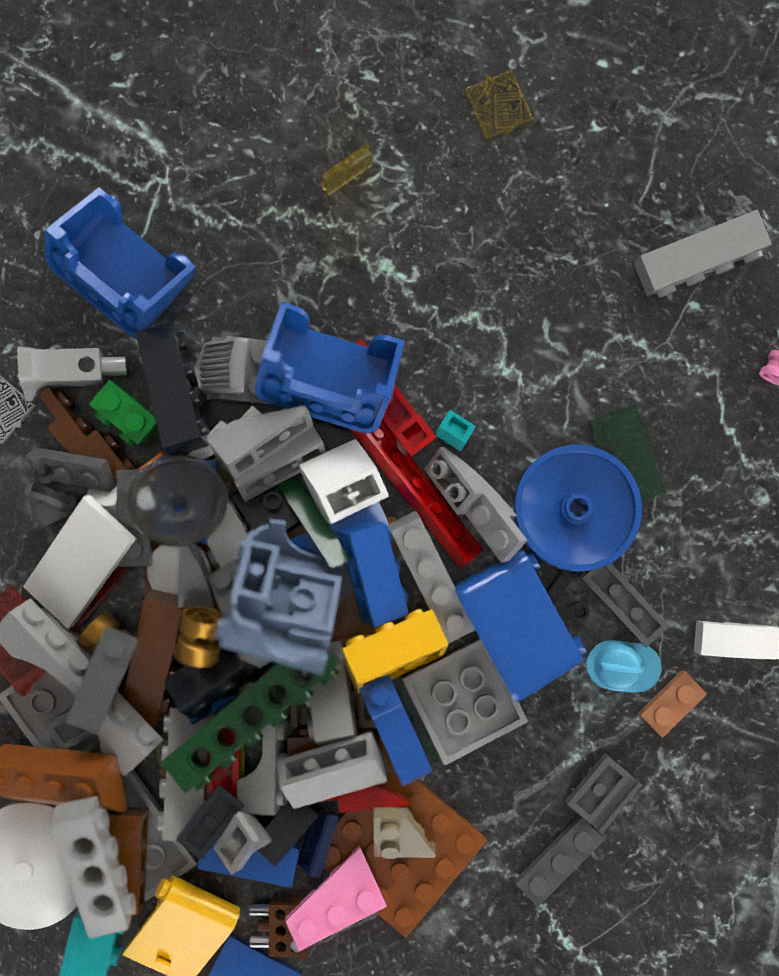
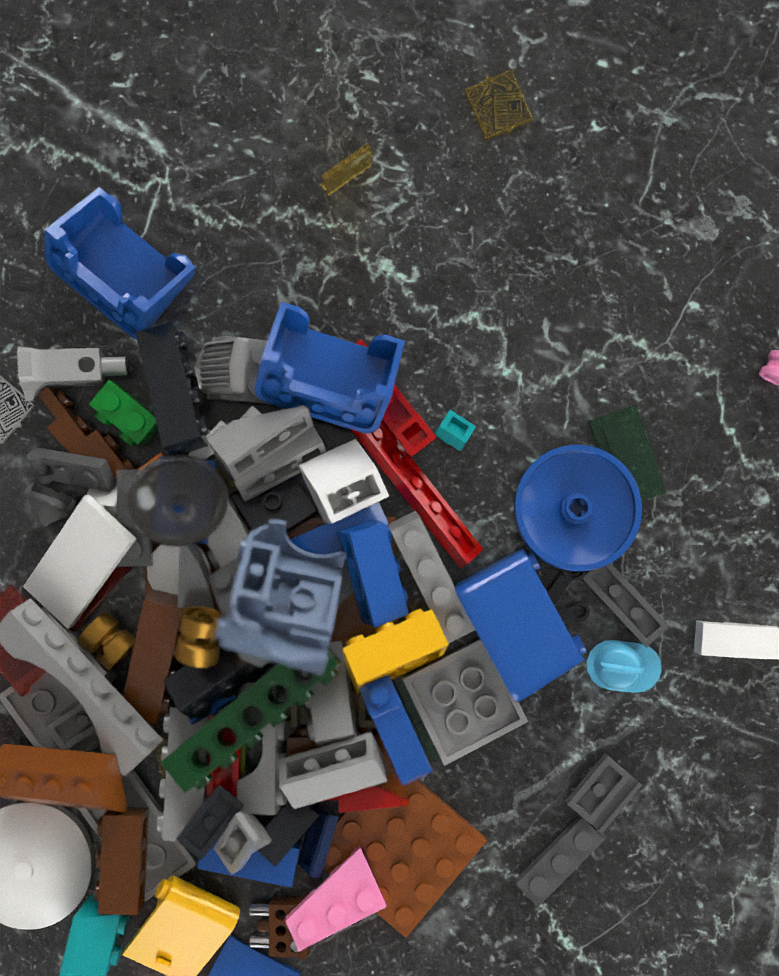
light grey brick [49,796,136,938] -> none
dark grey slope [66,626,139,735] -> none
dark green sticker [277,477,351,568] -> none
dark tan wing [374,807,436,859] -> none
light grey slope [424,447,528,563] -> none
light grey brick [634,209,772,298] -> none
nougat plate [638,670,707,738] -> none

